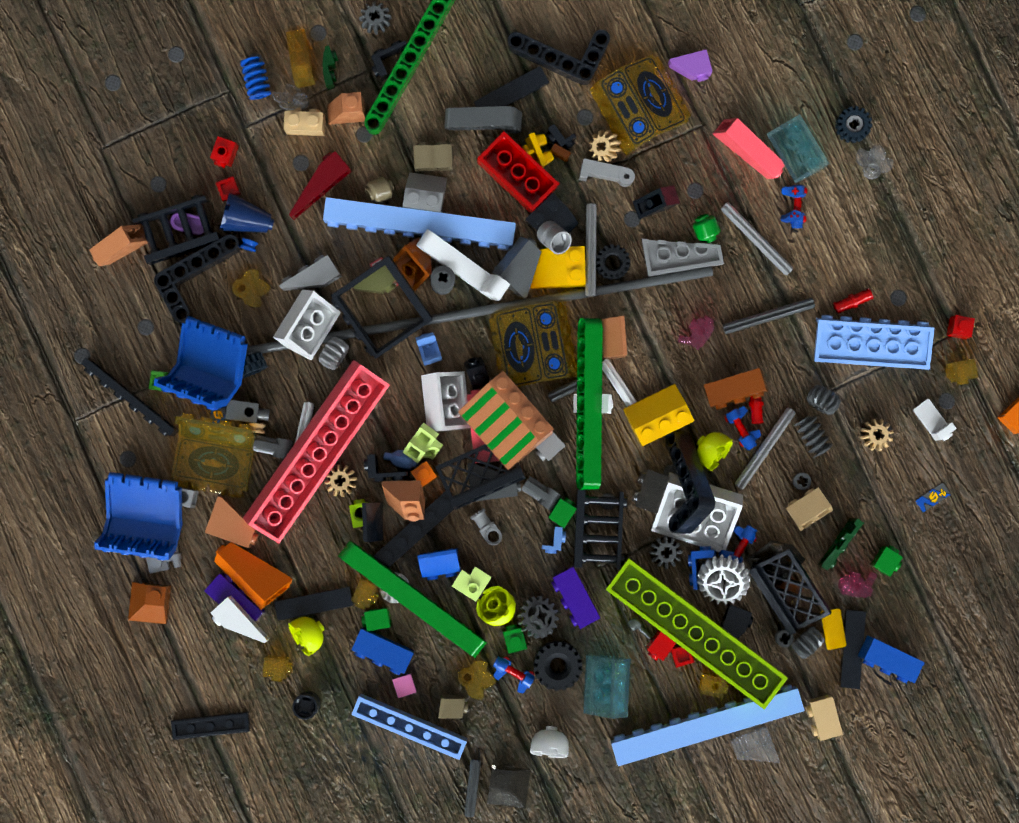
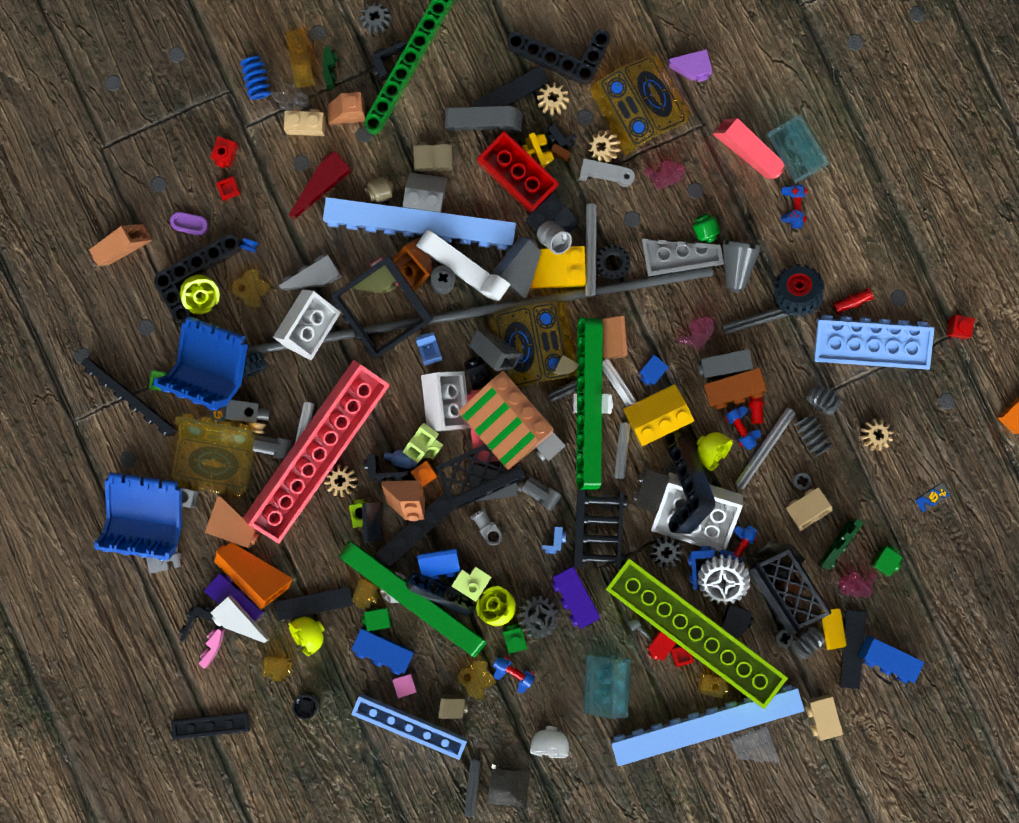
dark orange slope [128,582,171,624] -> none
black fence [132,194,221,265] -> none
dark blue cone [220,193,274,233] -> none
light grey gear [319,337,349,370] -> none
black tyre [534,640,582,691] -> none
green brick [548,497,576,528] -> none
black slope [633,185,680,219] -> none
light grey axle [721,202,793,275] -> none
black bush [835,106,872,143] -> none
clear plate [856,144,894,179] -> none
white bracket [913,399,957,441] -> none
clear yellow brick [946,359,978,385] -> none
none -> black bracket [179,605,215,643]
none -> neon yellow cylinder [180,275,220,314]
none -> bright pink slope [198,627,224,668]
none -> black beam [406,573,476,616]
none -> dark grey slope [470,329,522,371]
none -> tan gear [537,82,569,116]
none -> dark tan tile [552,355,579,375]
none -> light grey axle [614,422,630,479]
none -> blue brick [638,355,669,386]
none -> clear pink piece [644,159,686,189]
none -> dark grey slope [697,349,753,379]
none -> dark grey cone [723,240,761,293]
none -> black wheel [775,264,824,317]

